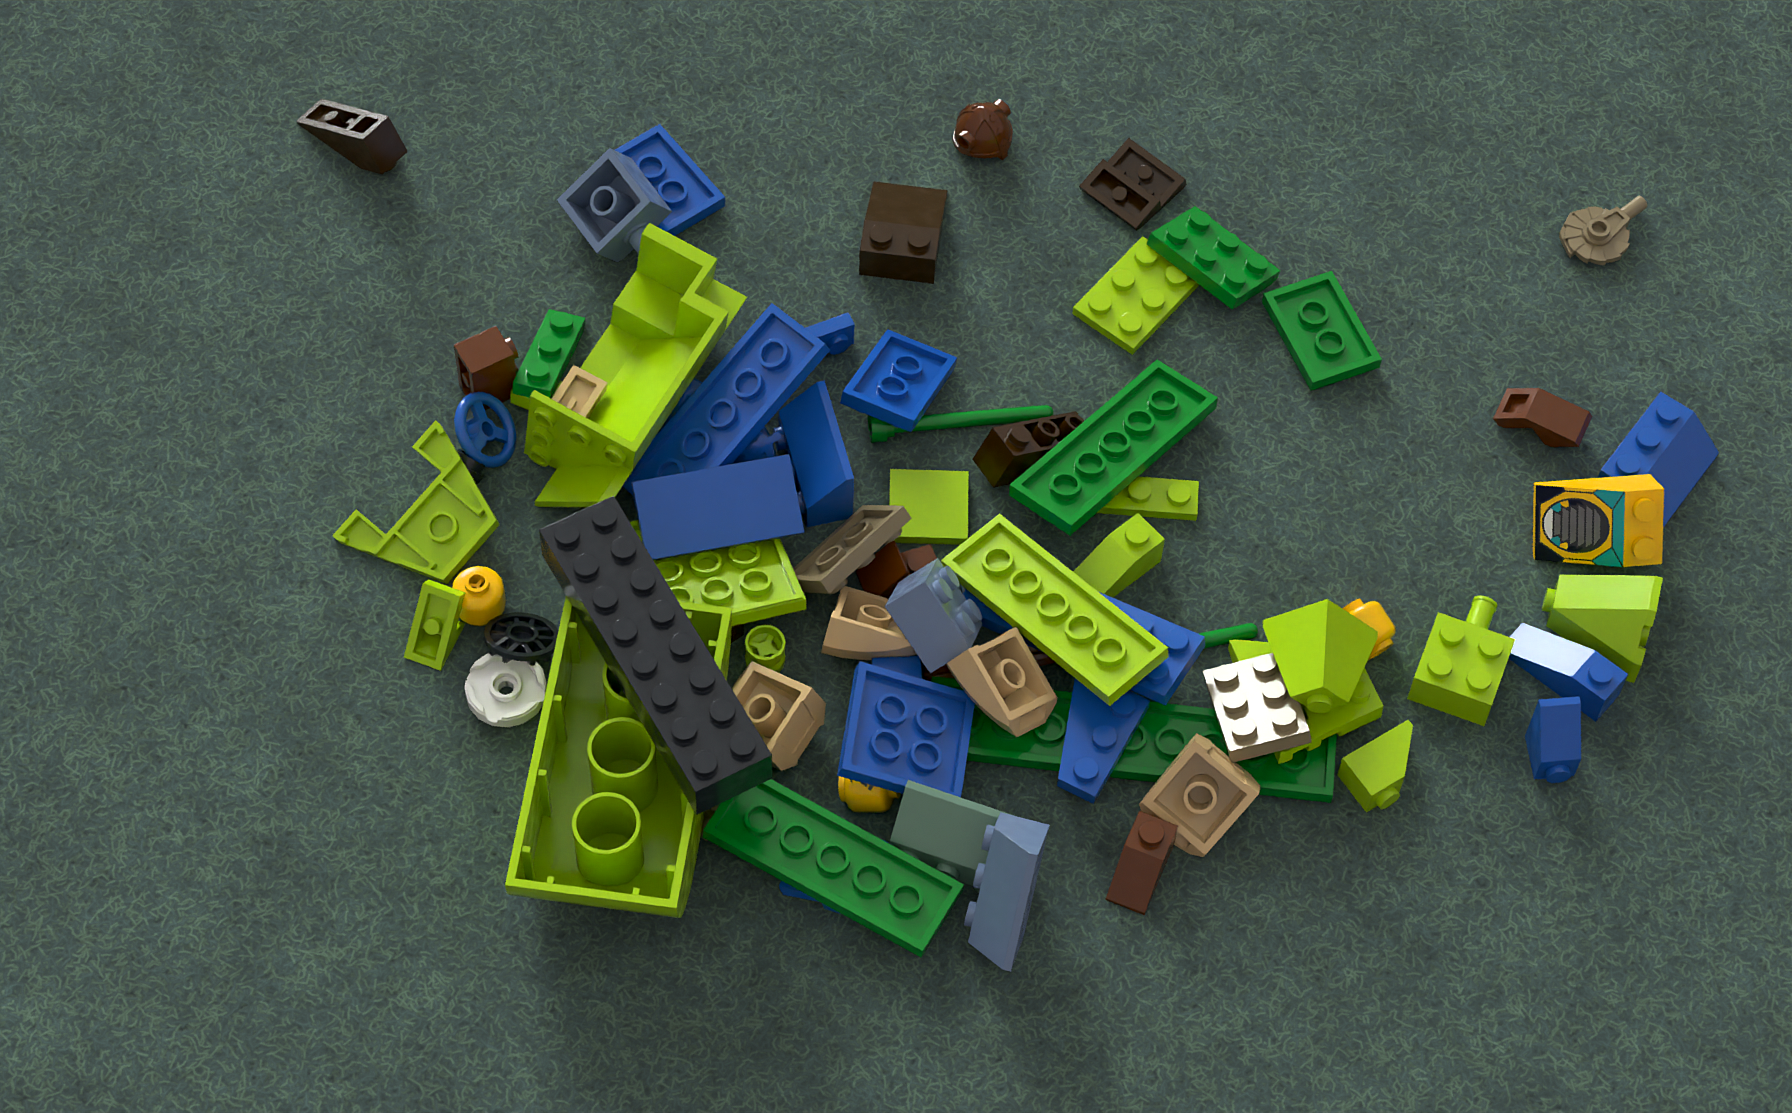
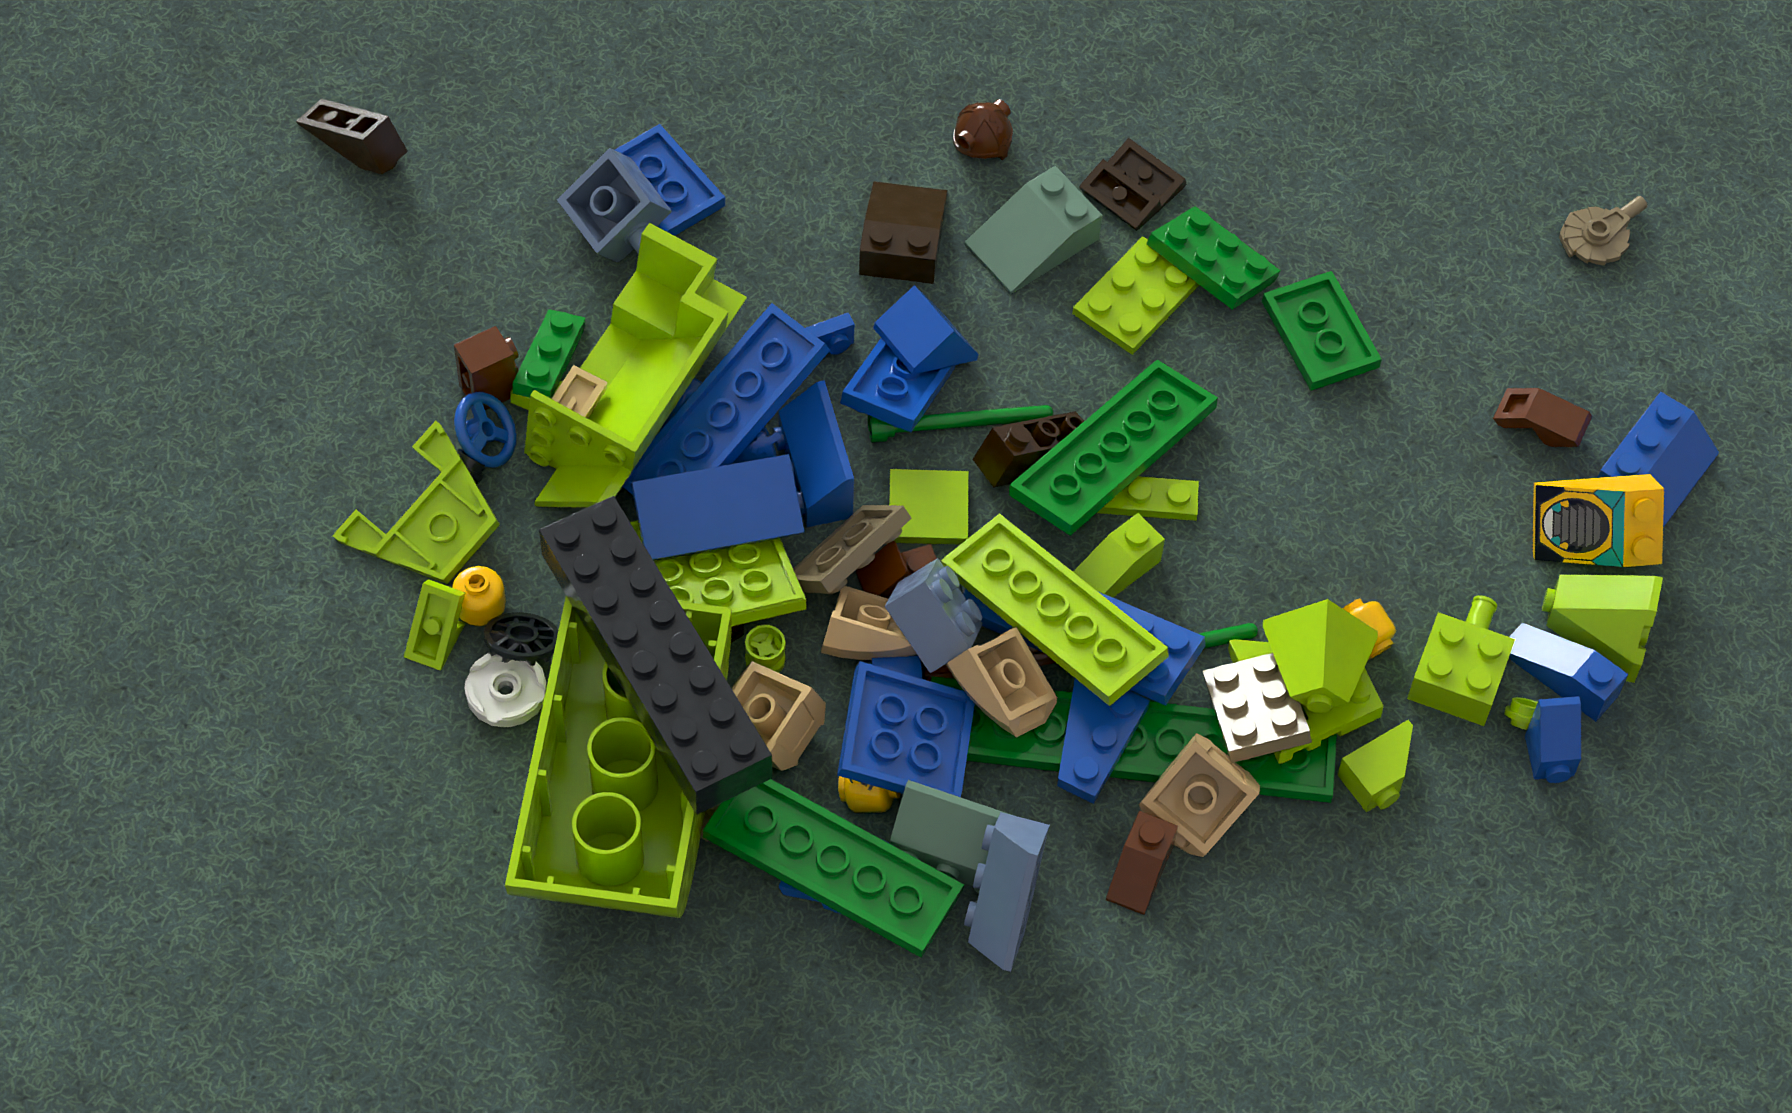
none -> blue slope [873,285,979,375]
none -> sand green slope [964,166,1102,294]
none -> lime plate [1504,697,1538,730]

